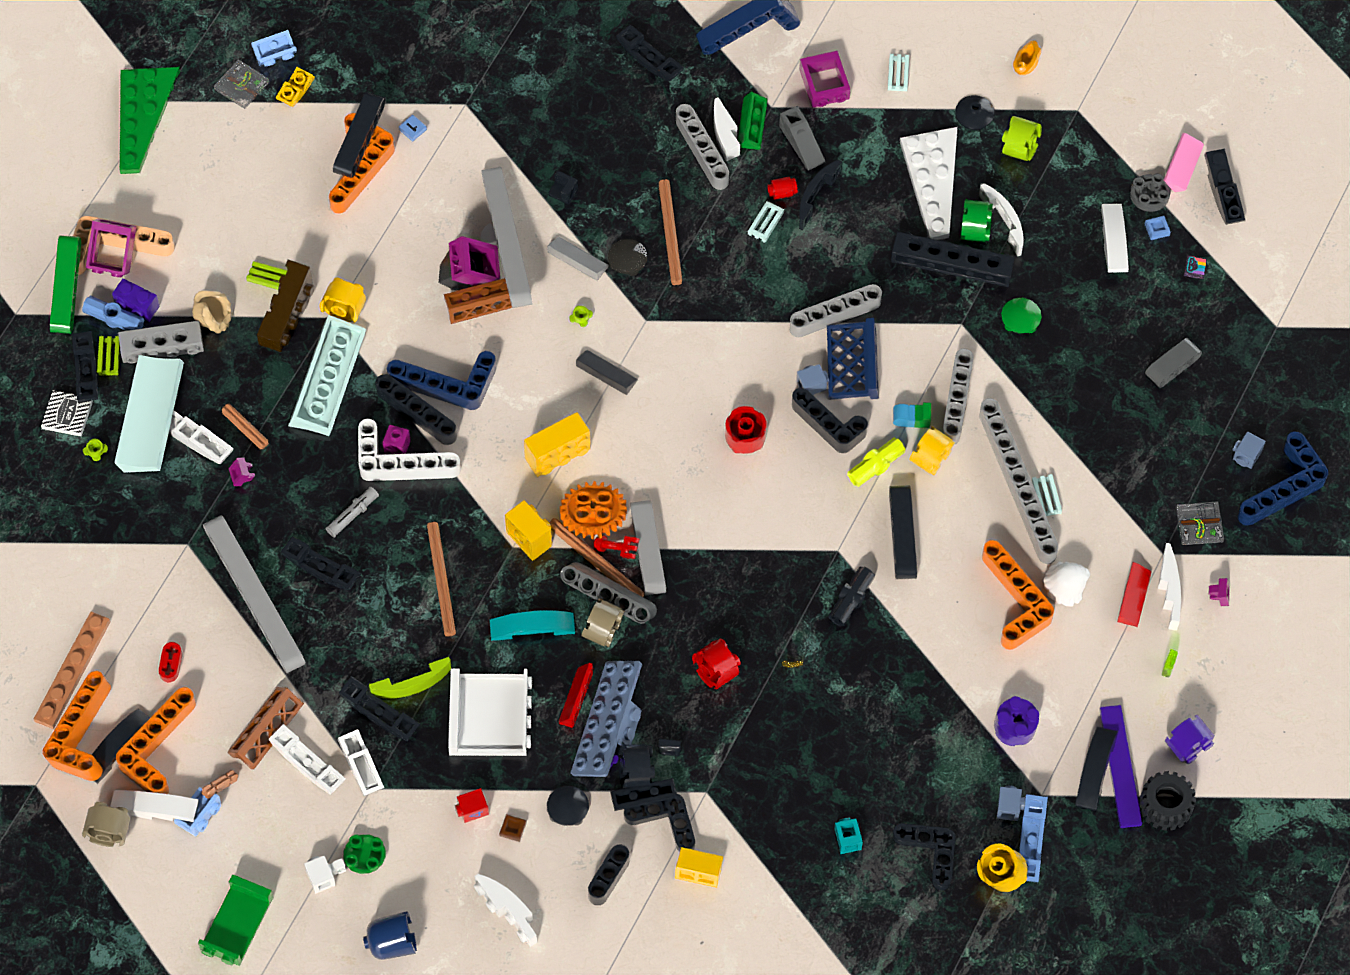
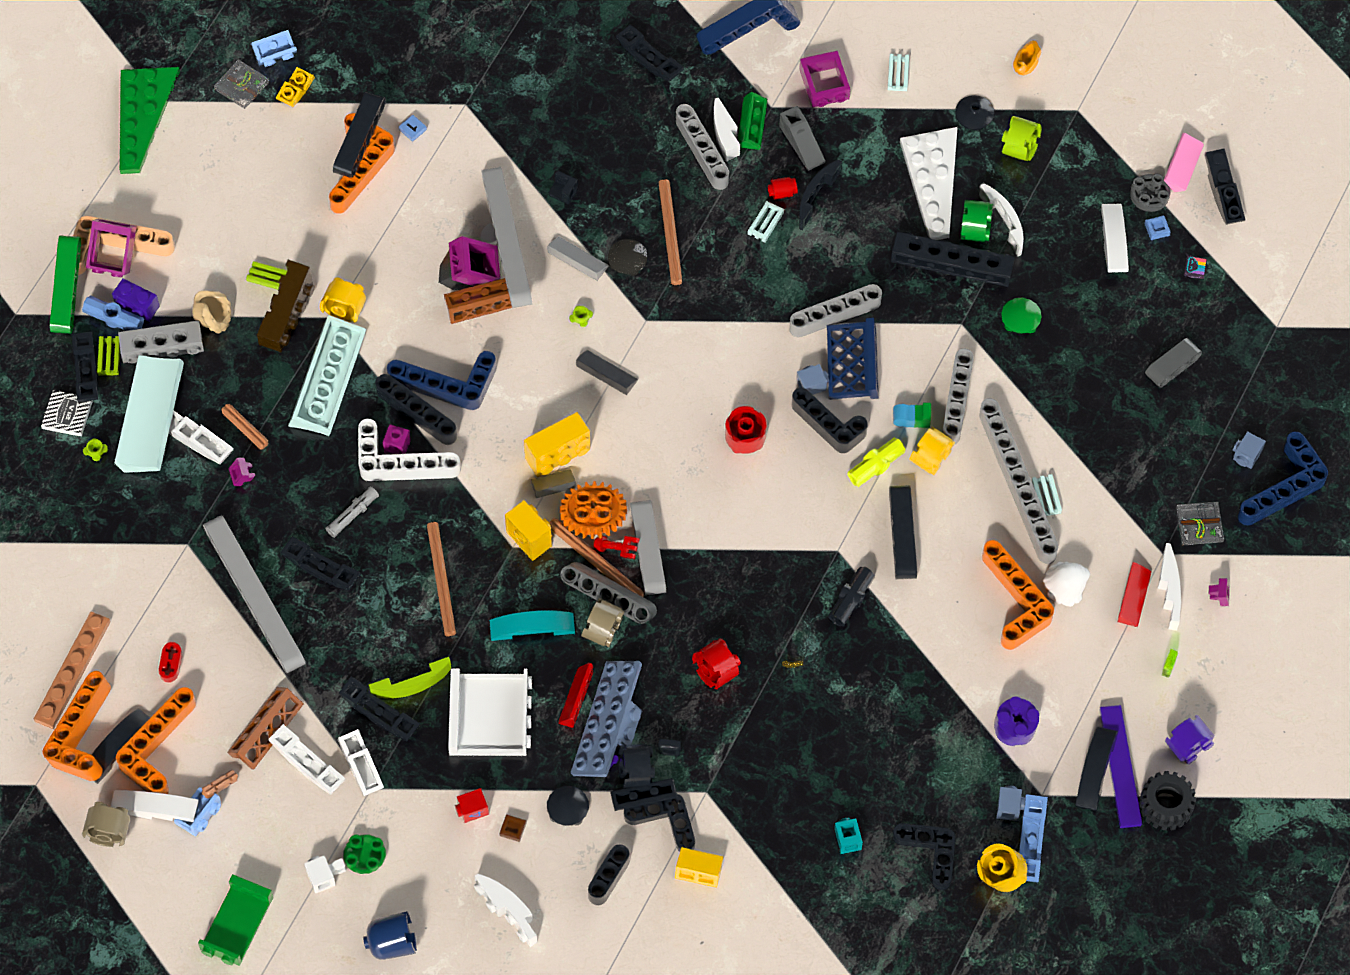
none -> dark grey slope [531,469,576,498]

